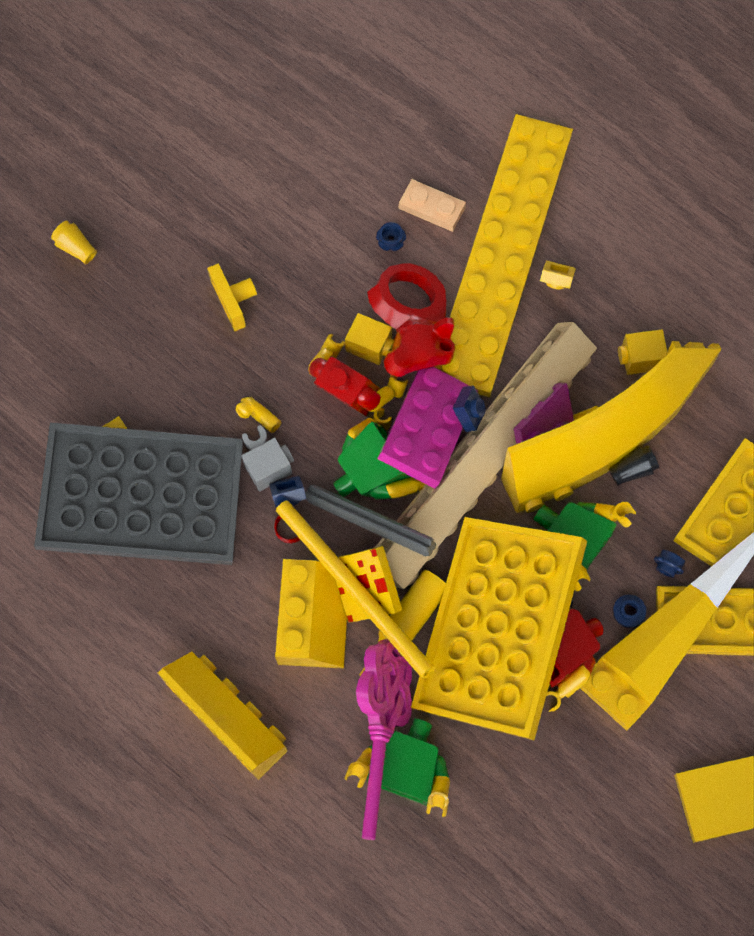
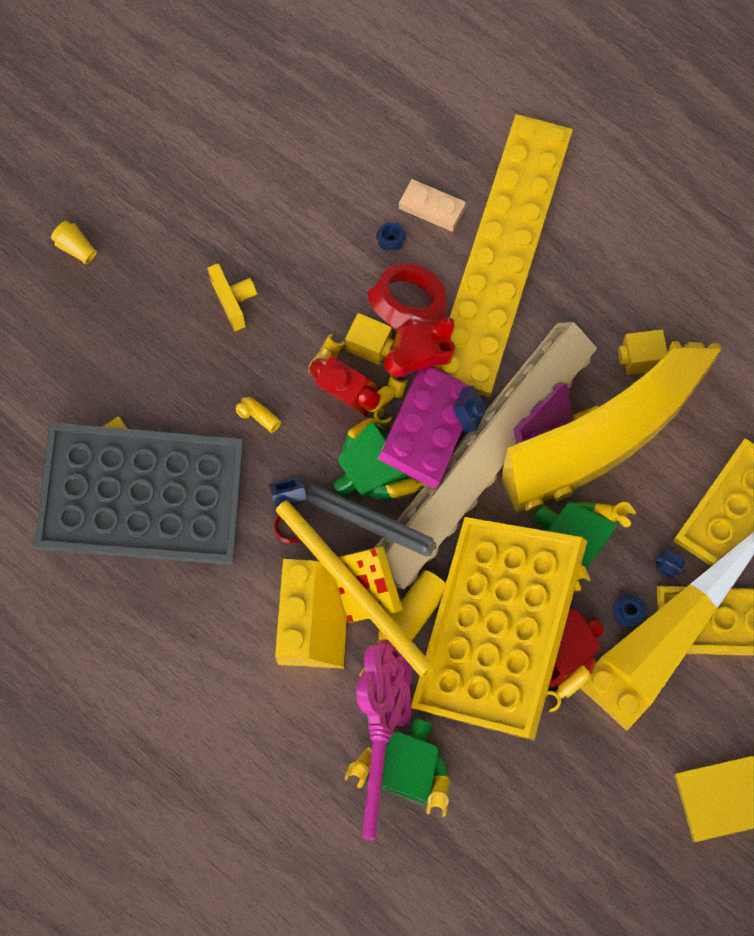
yellow slope [158,651,287,780] -> none
light grey brick [241,425,294,492] -> none
yellow plate [540,260,576,290] -> none
black cone [609,445,659,486] -> none

